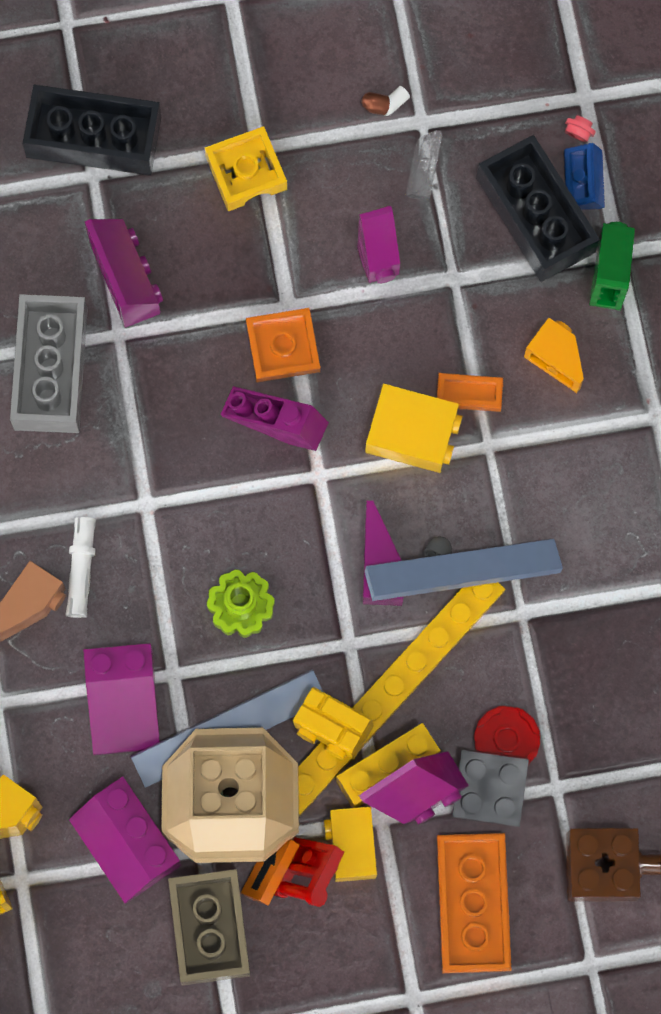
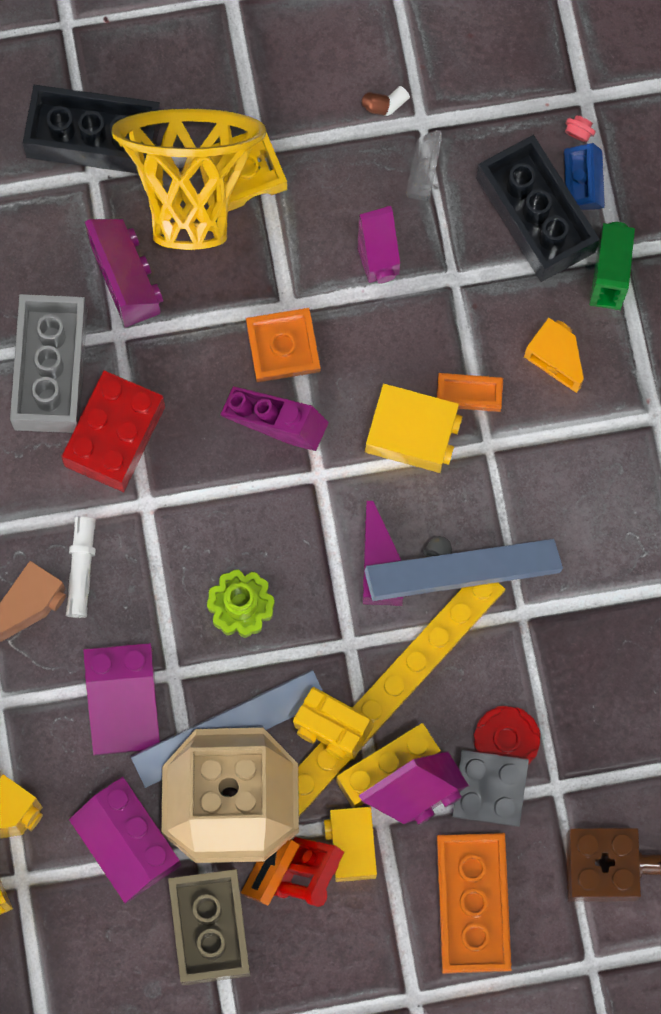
none -> red brick [61,370,165,492]
none -> yellow piece [112,109,266,250]

